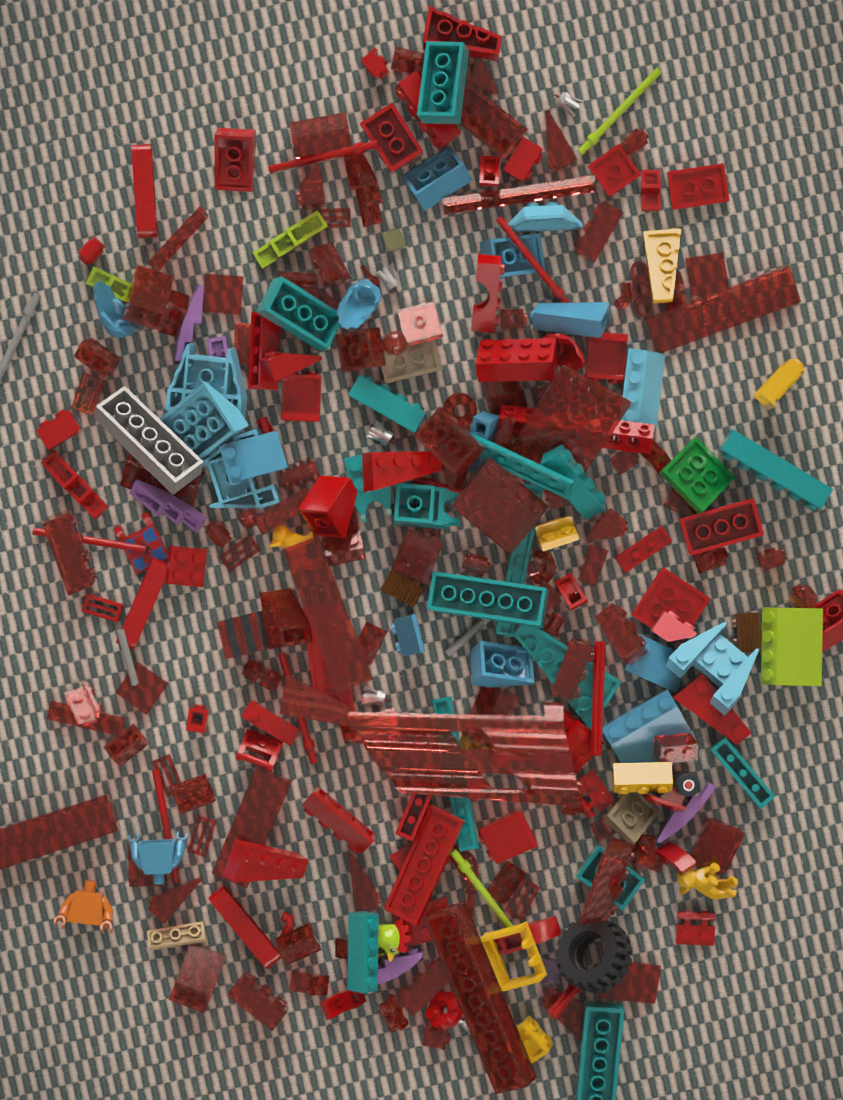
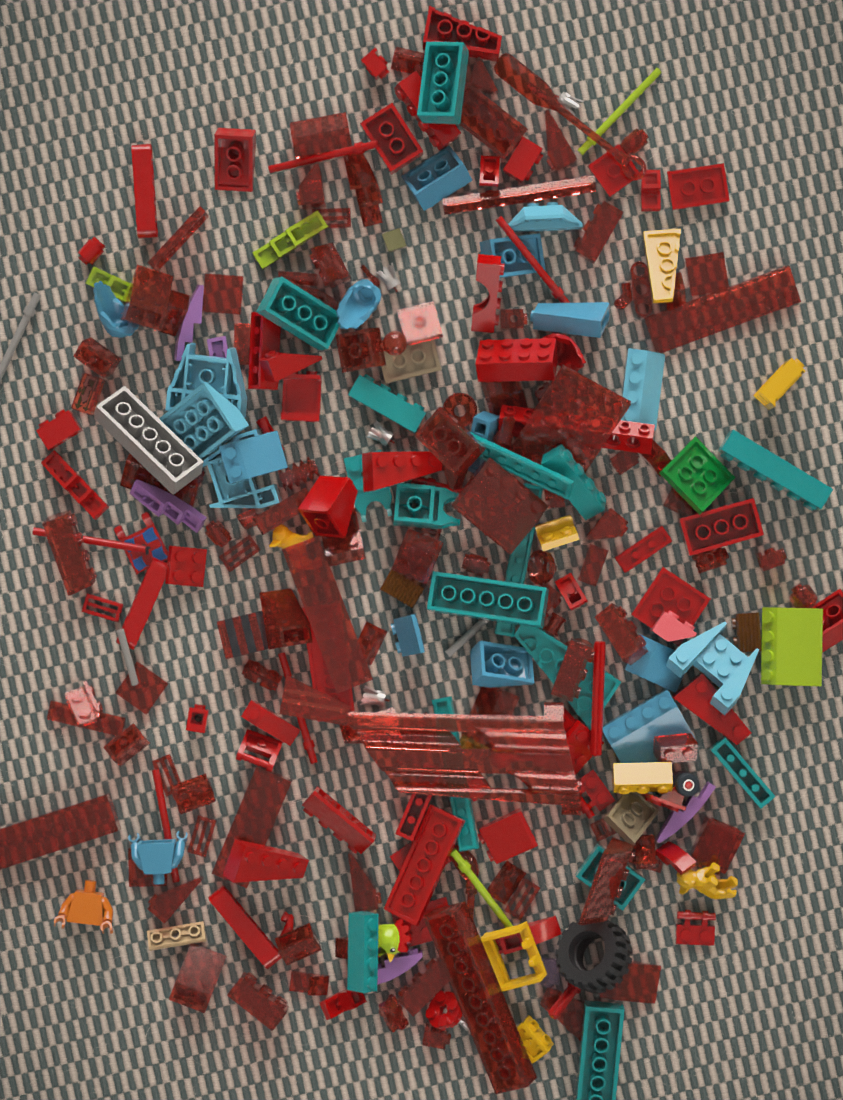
red panel [585,332,628,384] -> none
none -> clear red piece [494,53,647,181]

